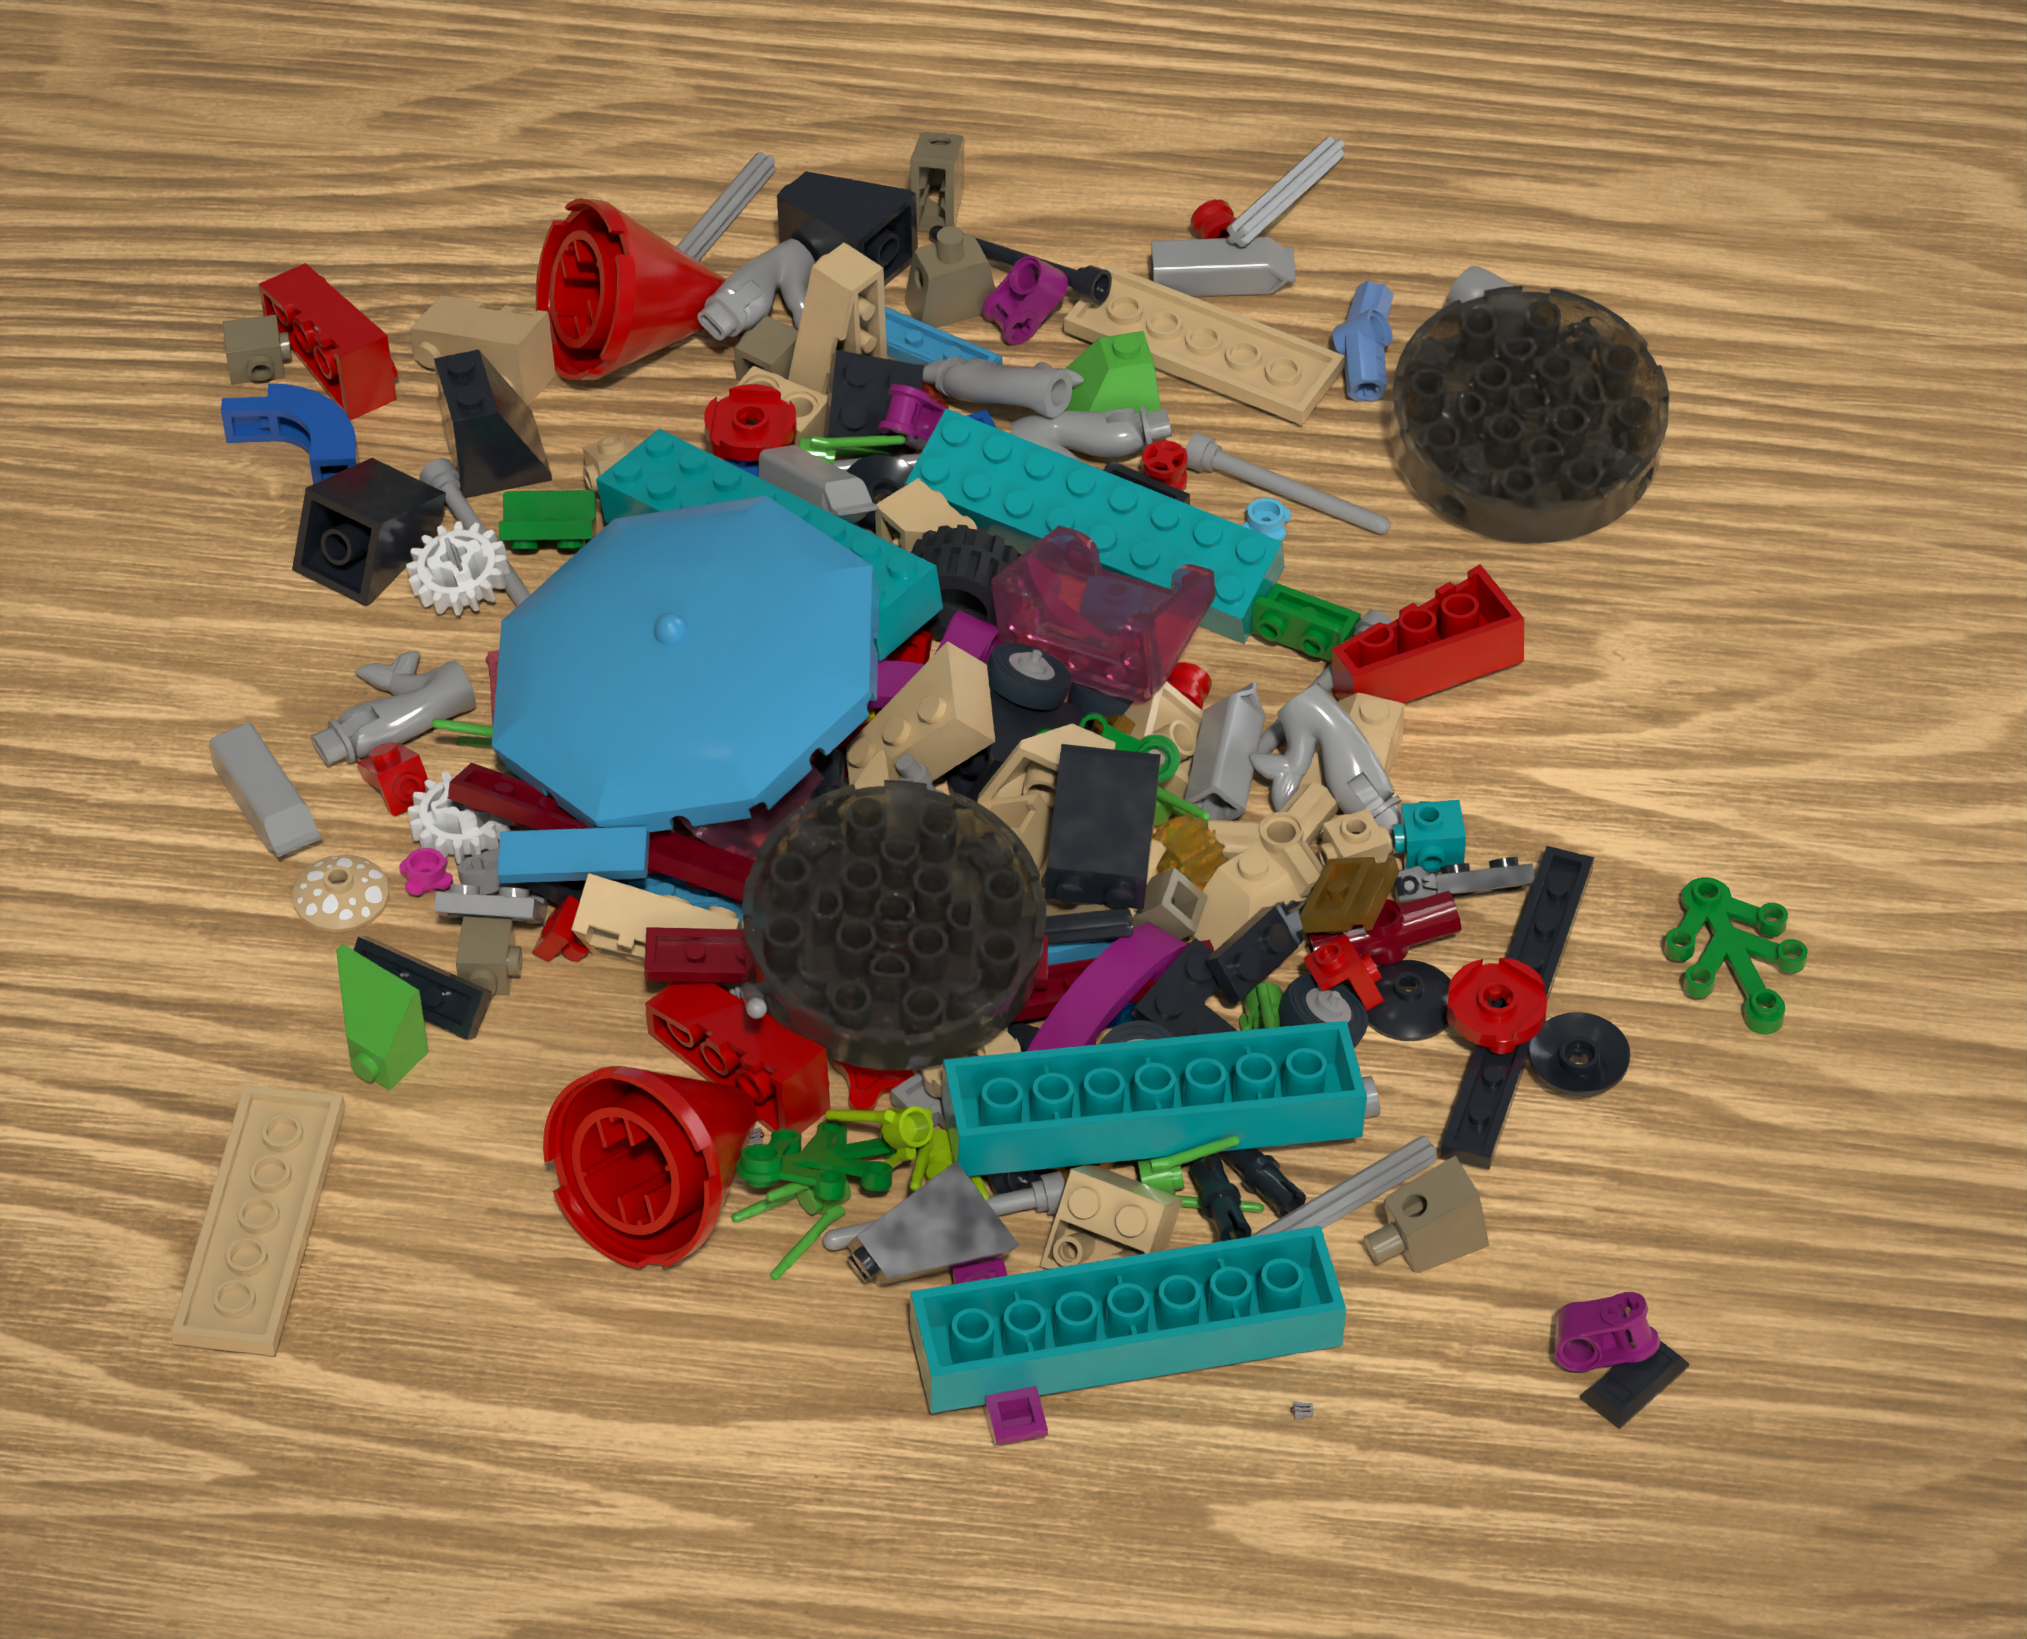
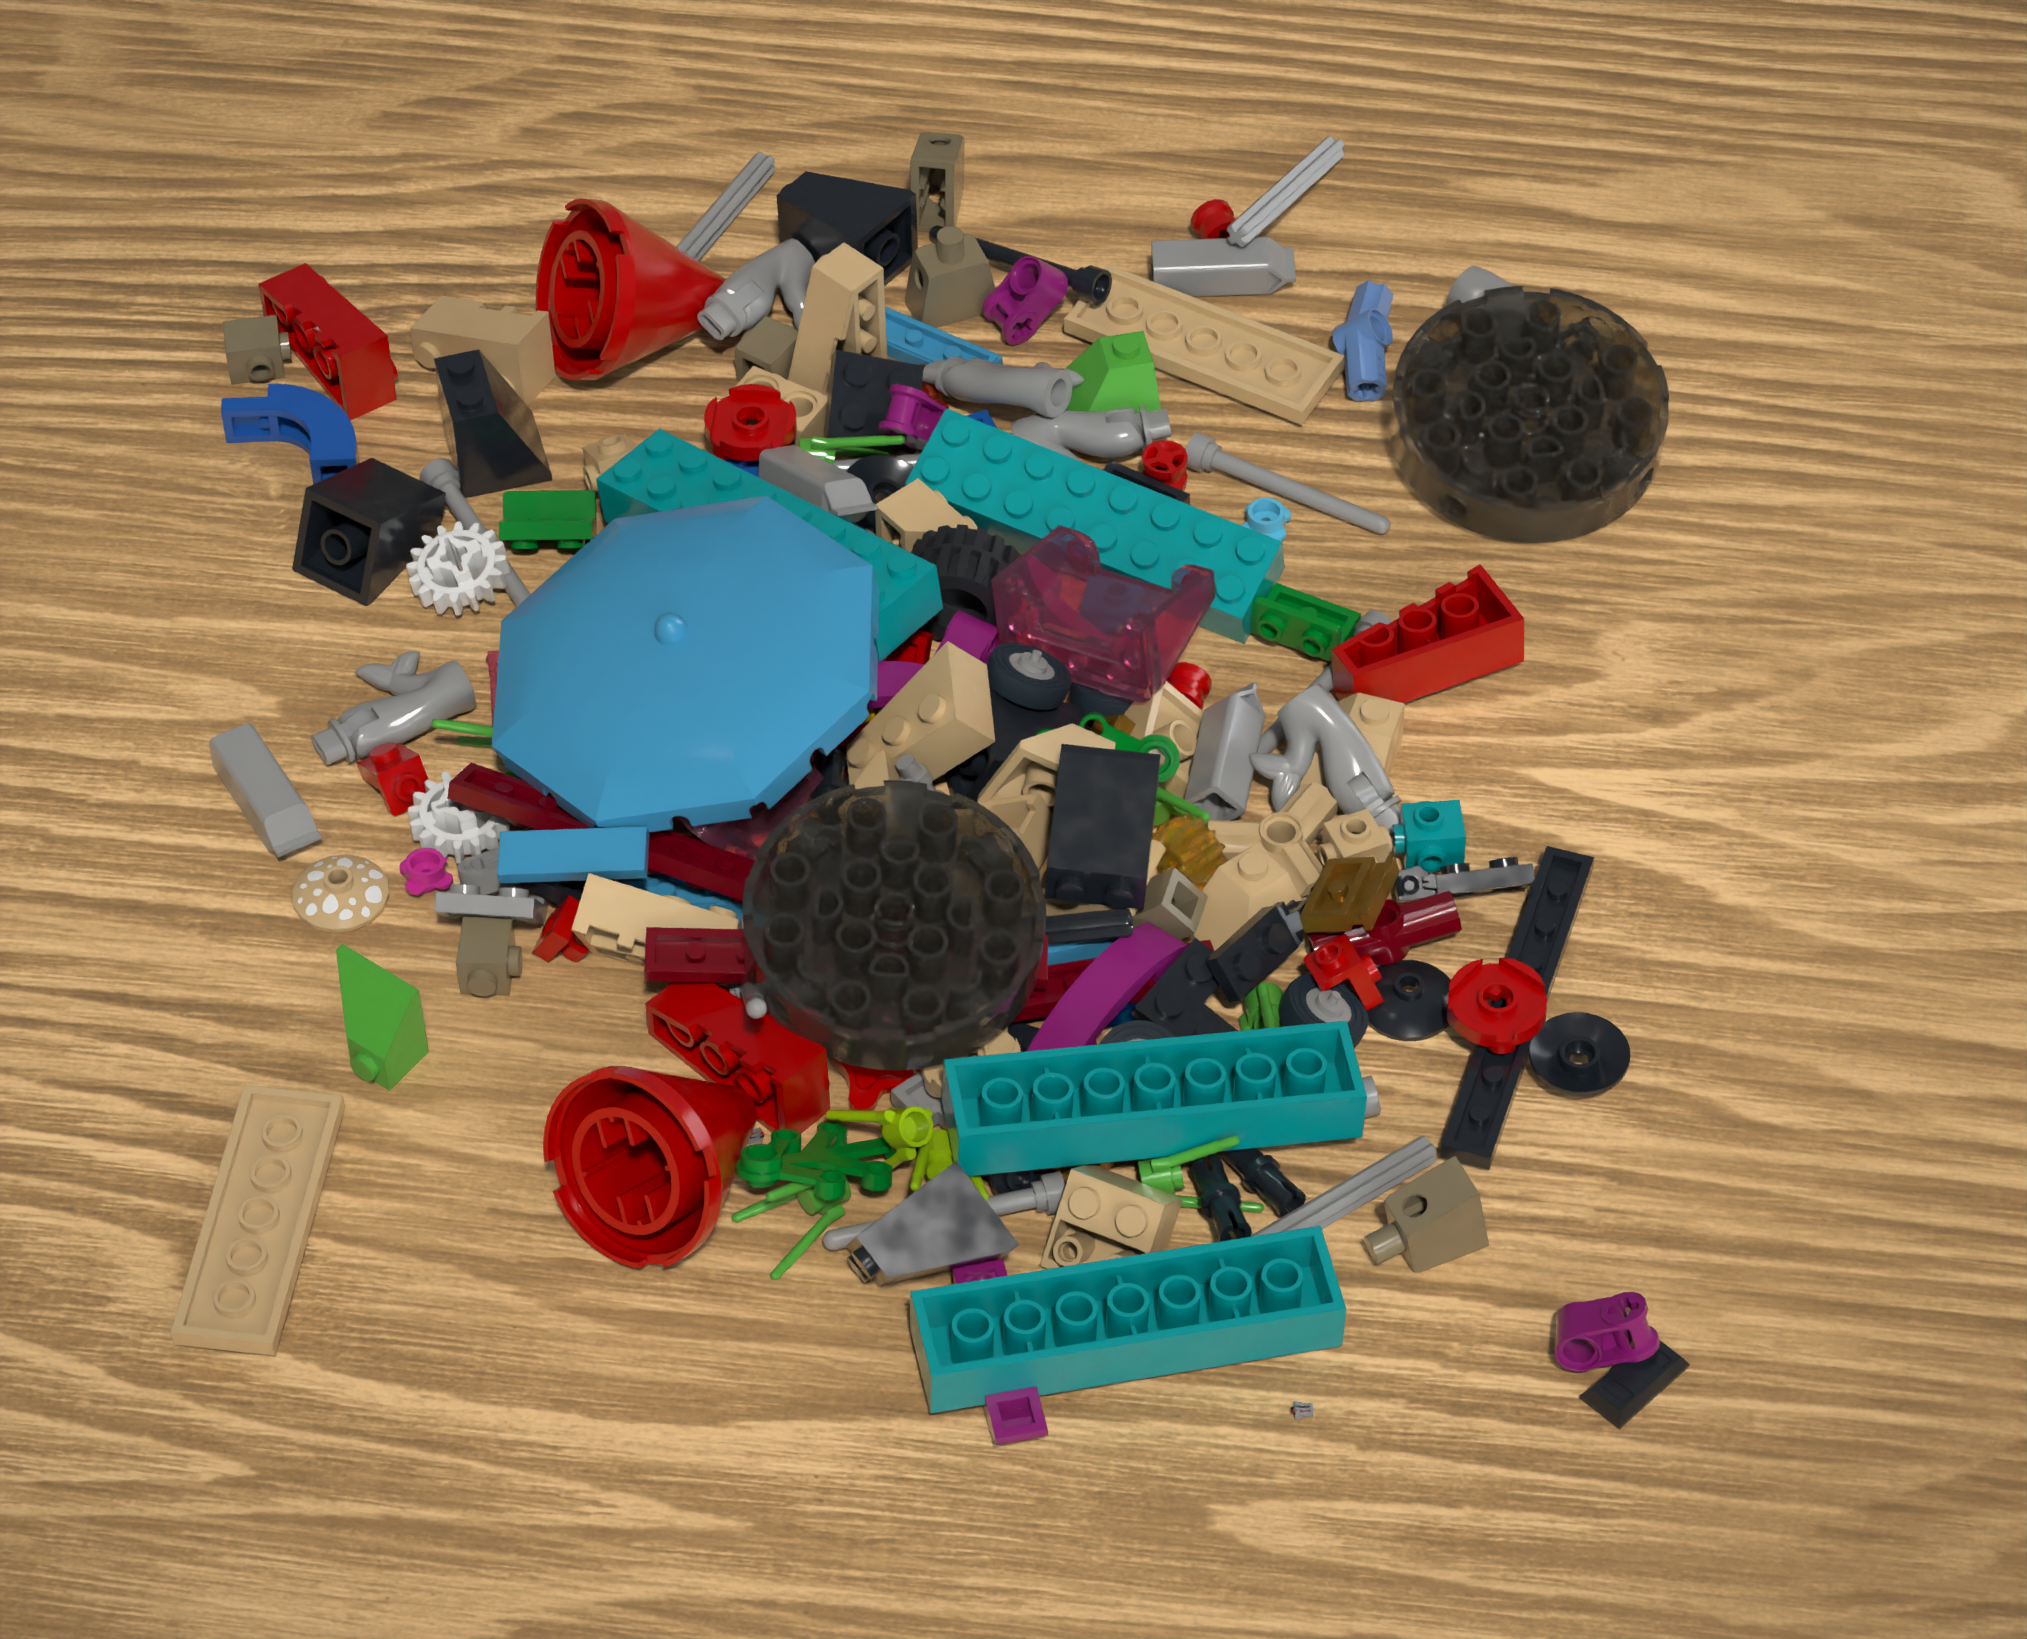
black plate [353,936,492,1039] -> none
green plant [1665,877,1808,1035] -> none

